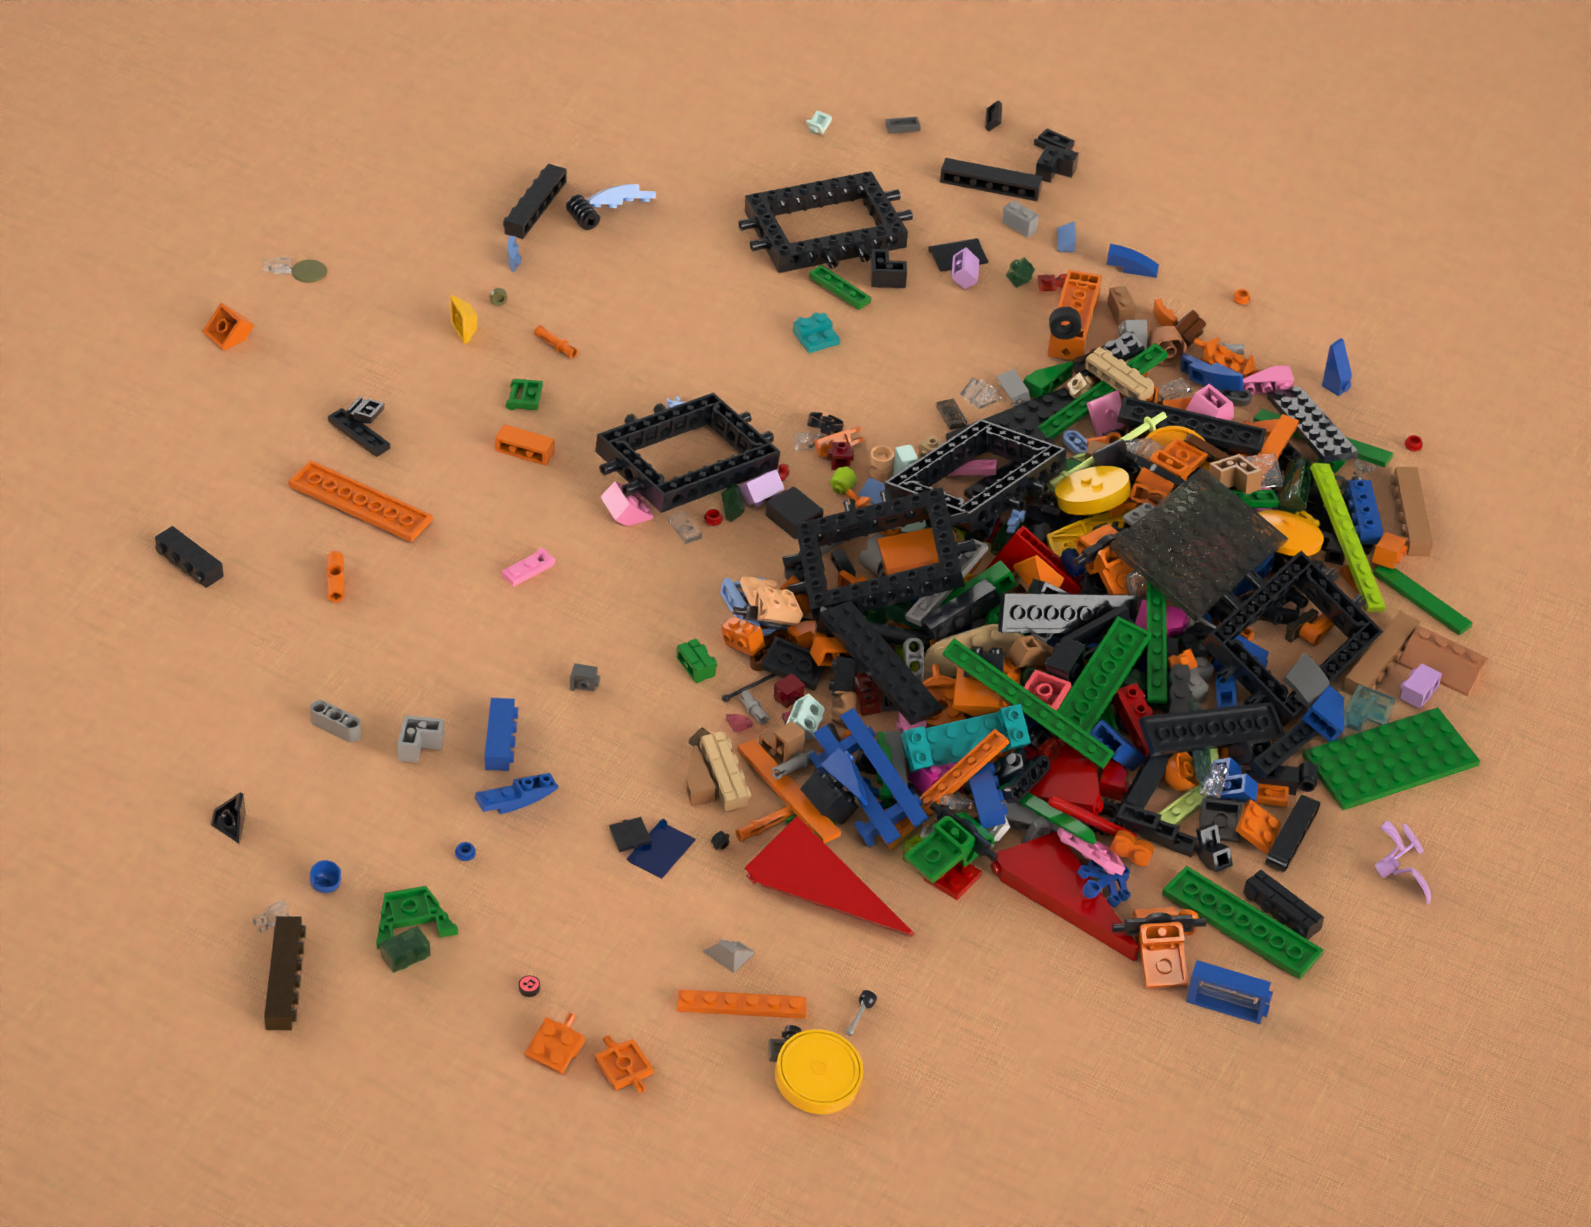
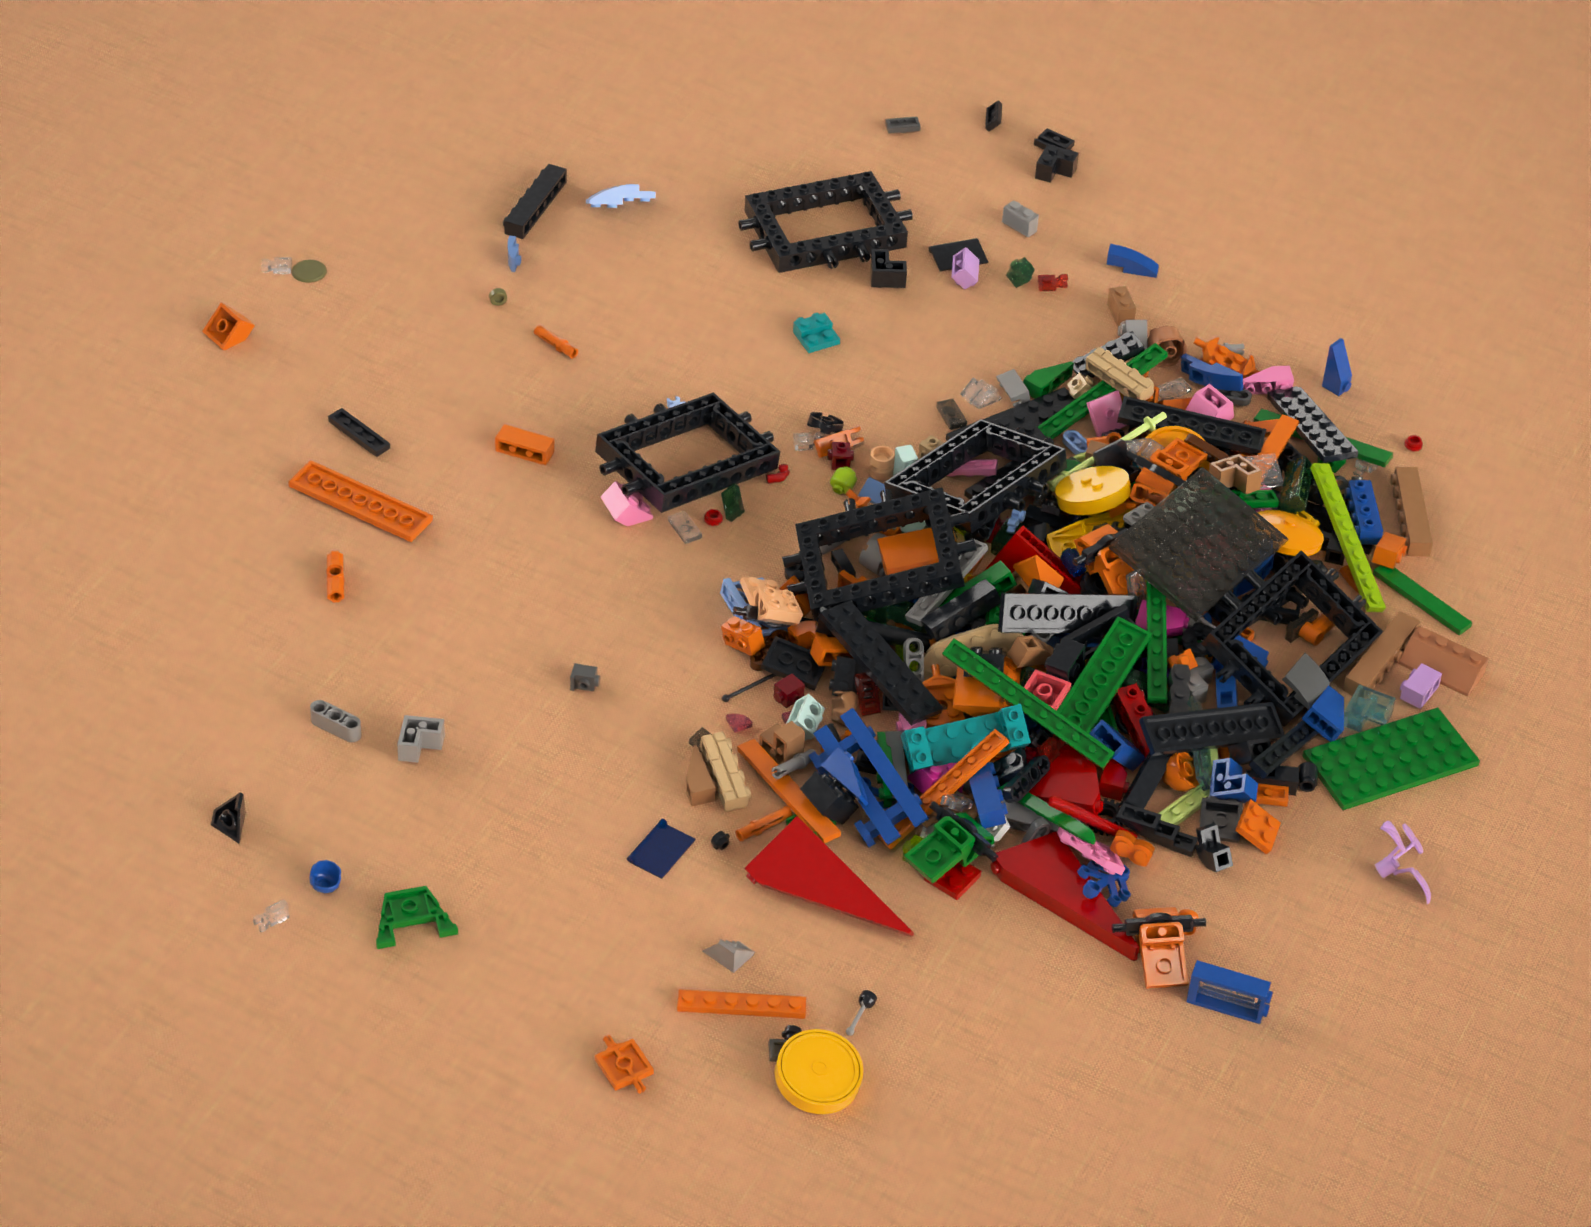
black brick [155,526,224,588] -> none
dark brown brick [264,916,306,1030] -> none
black plate [346,396,385,424] -> none
clear green brick [380,926,431,973] -> none
yellow slope [450,295,477,344] -> none
blue plate [455,842,476,861] -> none
blue slope [475,773,558,814] -> none
blue brick [484,698,519,771] -> none
bright pink plate [502,548,556,587] -> none
green plate [505,379,543,410] -> none
tile [519,975,540,997] -> none
orange plate [524,1012,586,1075] -> none
black piece [566,194,600,230] -> none
black piece [609,817,652,852] -> none
green brick [676,638,717,683] -> none
lavender brick [738,469,785,507] -> none
light grey pin [739,690,770,725] -> none
black brick [766,486,824,539] -> none
light aqua bracket [806,111,832,135] -> none
green plate [809,265,871,310] -> none
black brick [940,158,1043,201] -> none
orange plate [1048,269,1102,361] -> none
black tyre [1049,307,1082,340] -> none
medium blue slope [1057,222,1076,252] -> none
orange slope [1153,299,1178,326] -> none
green plate [1162,866,1324,980] -> none
reddish brown brick [1175,310,1206,348] -> none
clear plate [1200,763,1227,798] -> none
orange plate [1233,289,1250,305] -> none
black brick [1243,869,1324,940] -> none
black beam [1265,795,1321,872] -> none

